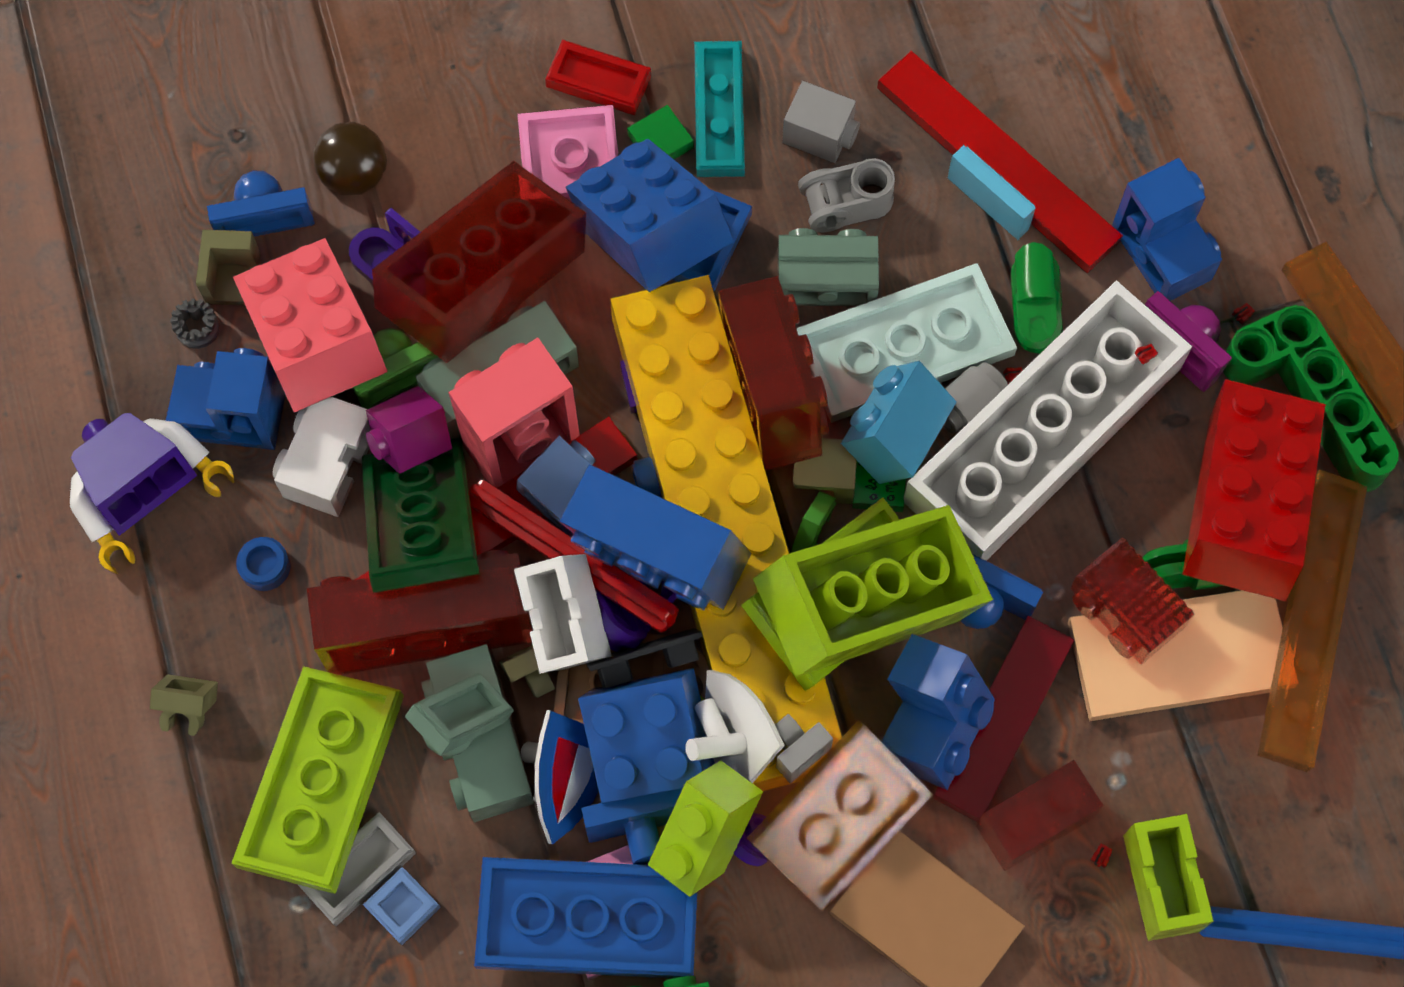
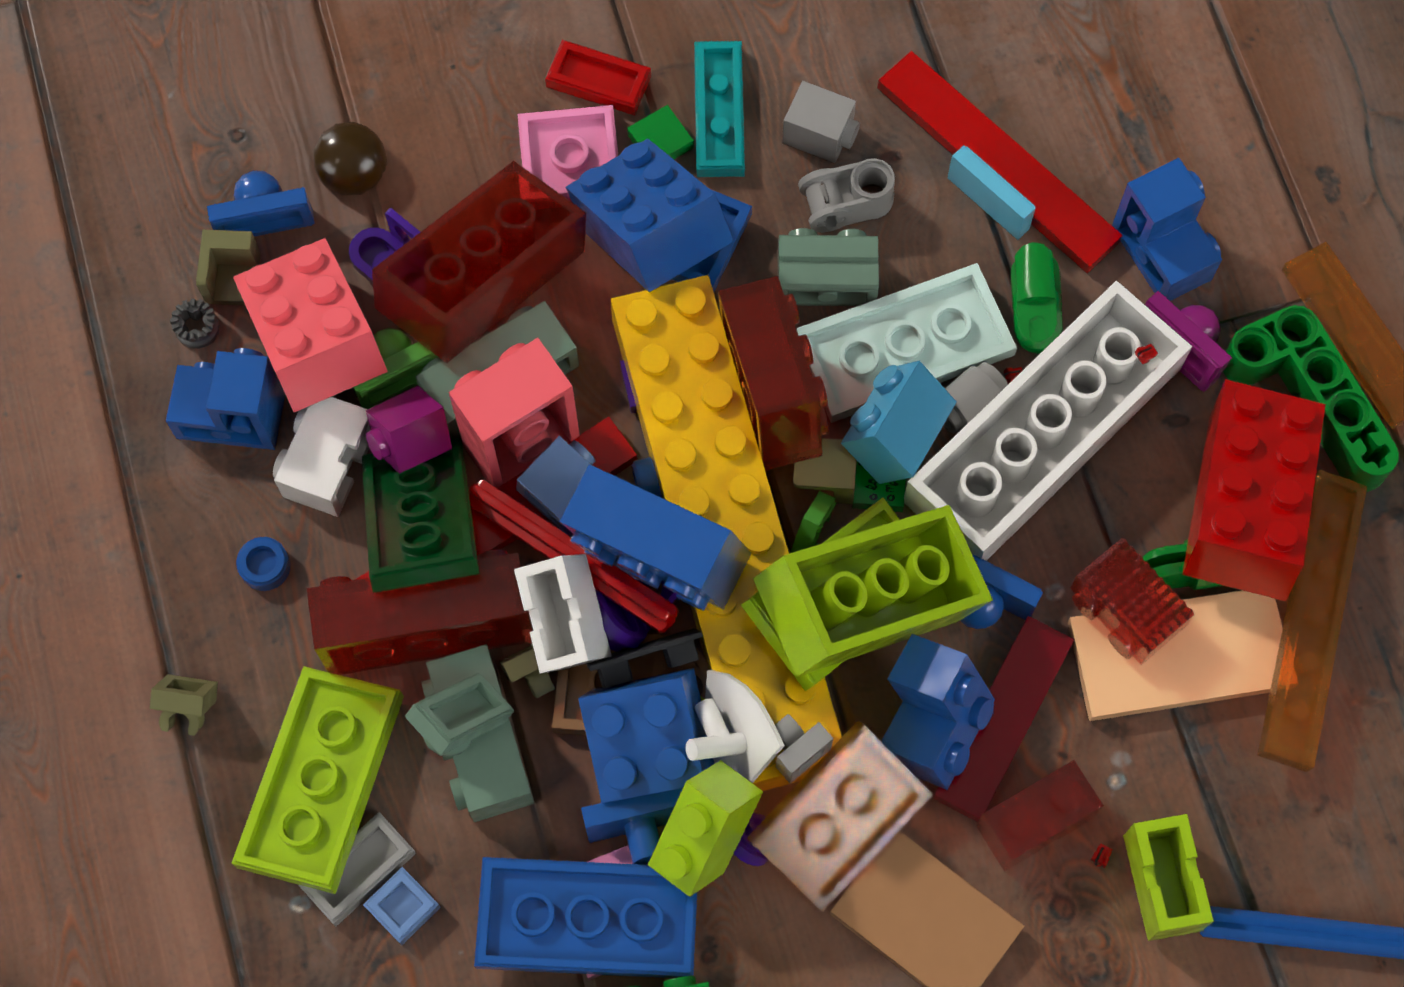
torso [70,413,234,574] -> none
shield [521,710,599,844] -> none
red piece [1232,303,1255,325] -> none

